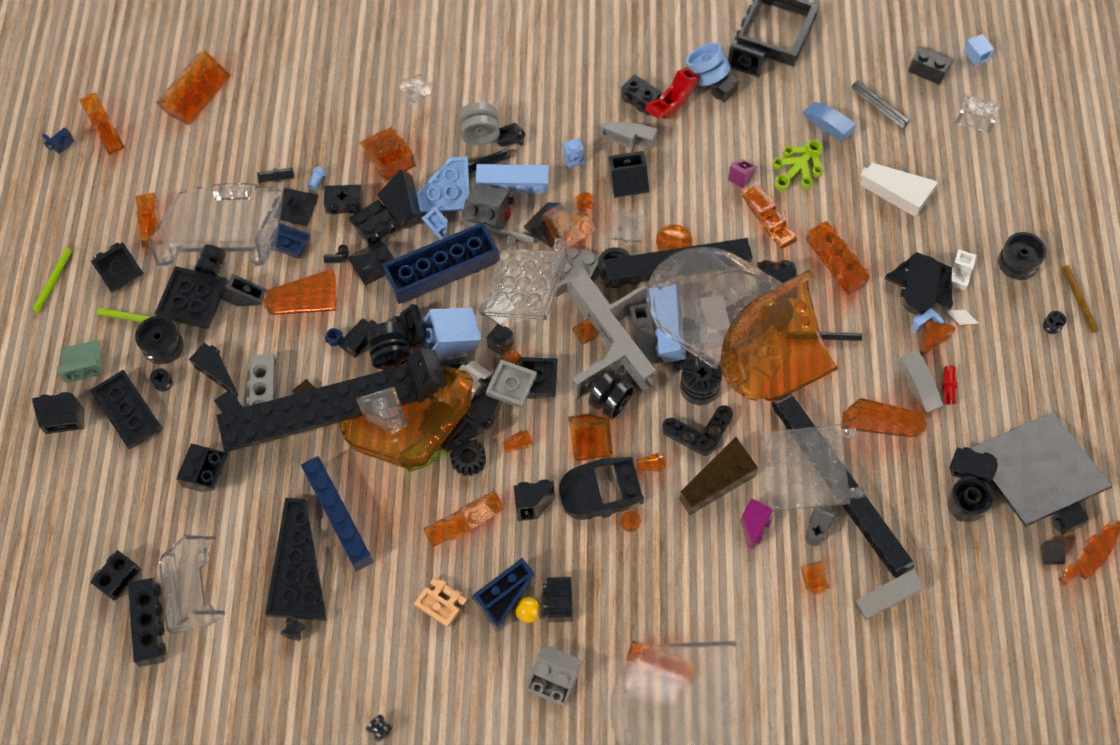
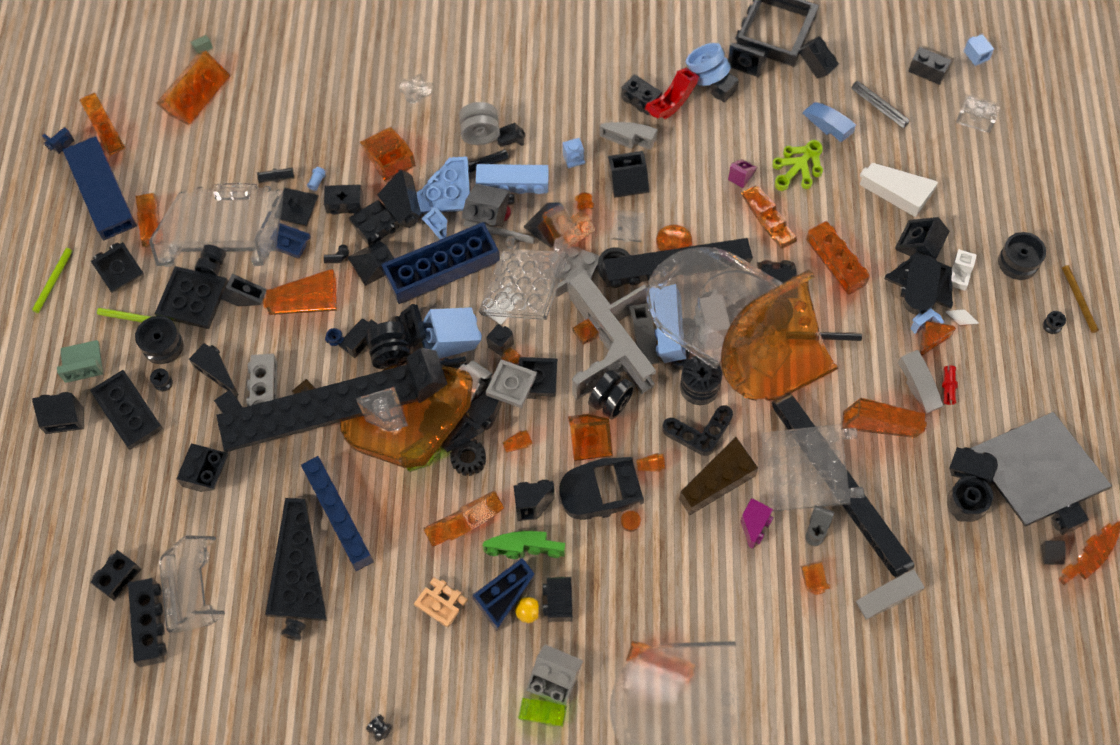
none -> dark blue brick [63,136,137,241]
none -> sand green slope [191,35,213,55]
none -> bright green slope [482,531,566,560]
none -> clear neon green slope [518,698,567,727]
none -> black brick [798,36,839,79]
none -> black slope [895,217,950,259]

